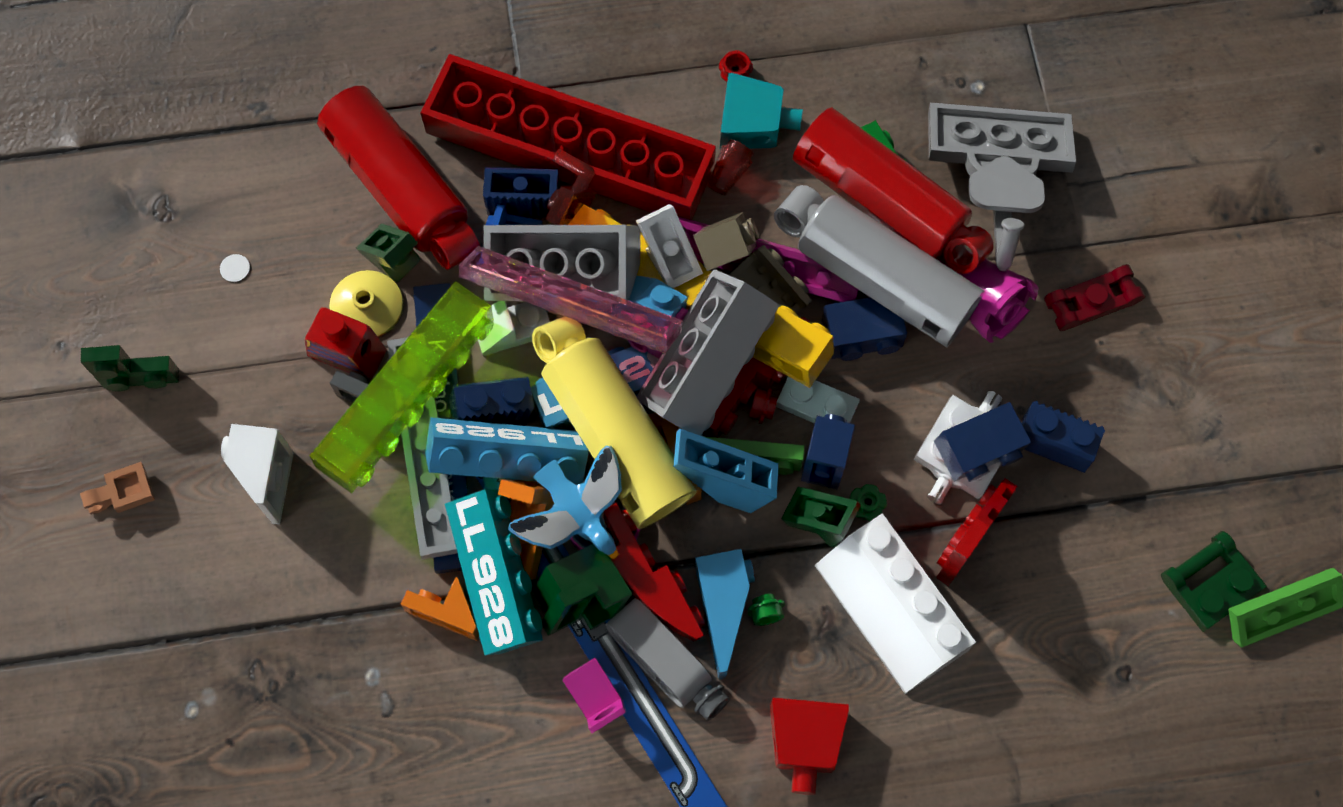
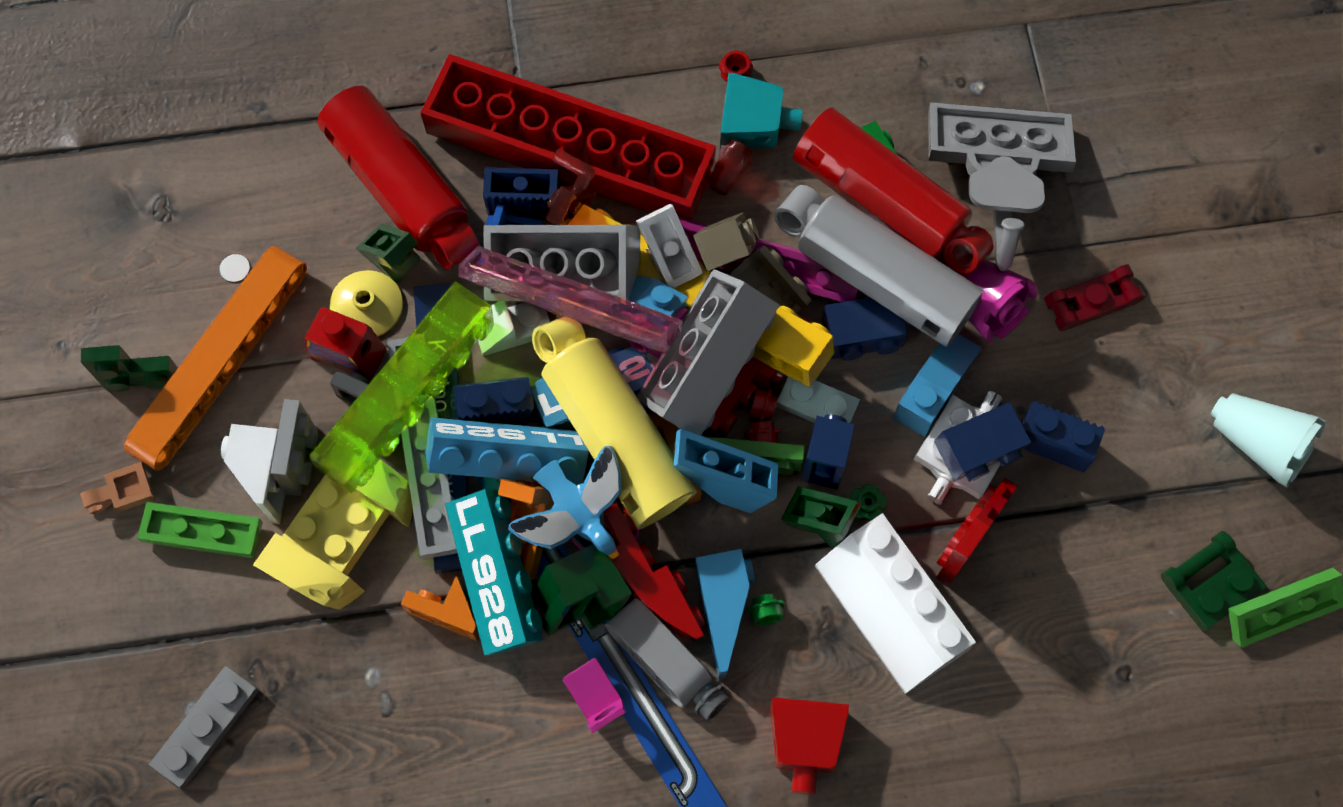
none -> orange beam [124,245,308,471]
none -> bright green plate [137,502,263,559]
none -> light grey plate [149,666,260,789]
none -> light yellow piece [253,438,413,610]
none -> light grey plate [270,399,318,496]
none -> red plate [744,421,782,443]
none -> dark azure slope [893,334,982,438]
none -> light aqua cone [1211,393,1327,487]

